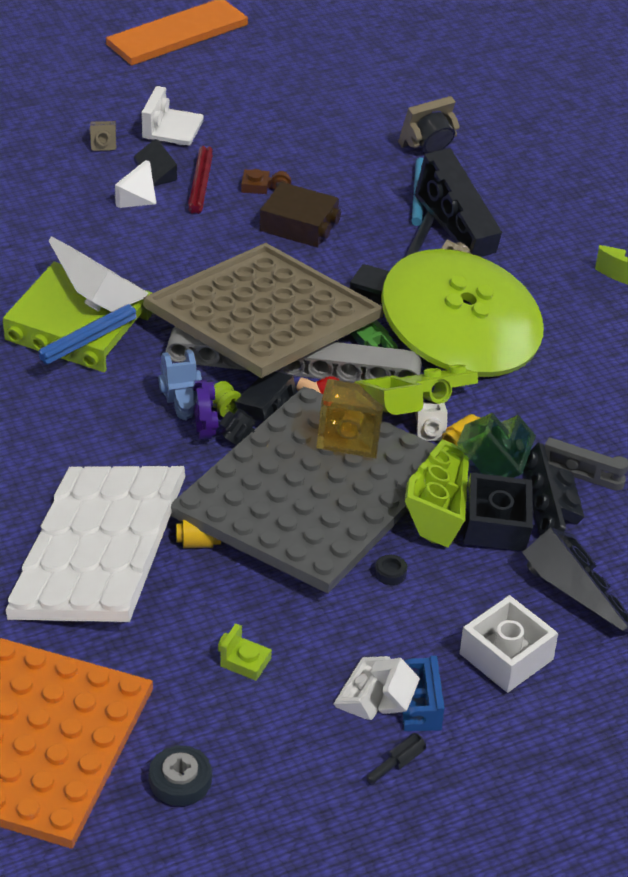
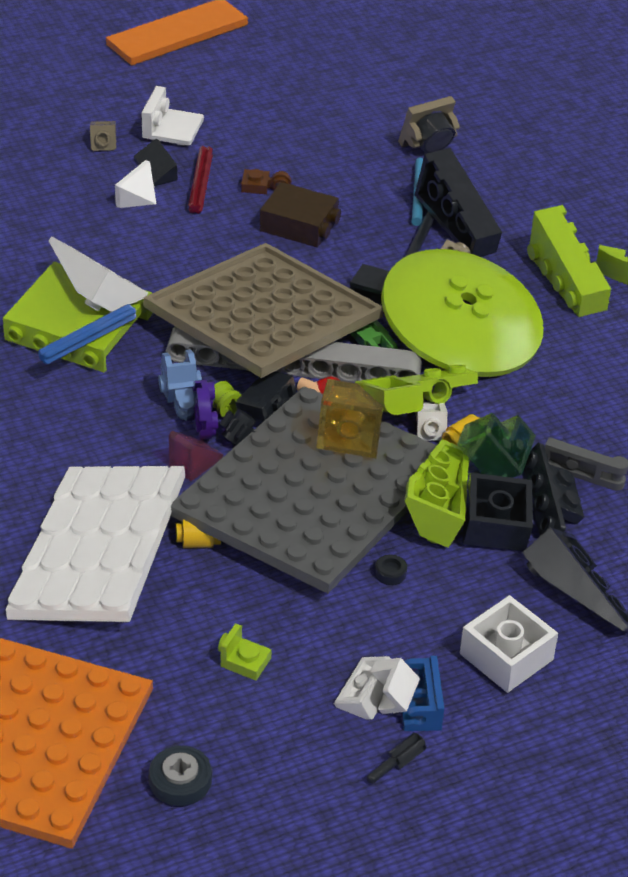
none -> clear pink slope [169,430,224,481]
none -> lime wedge [527,205,611,317]

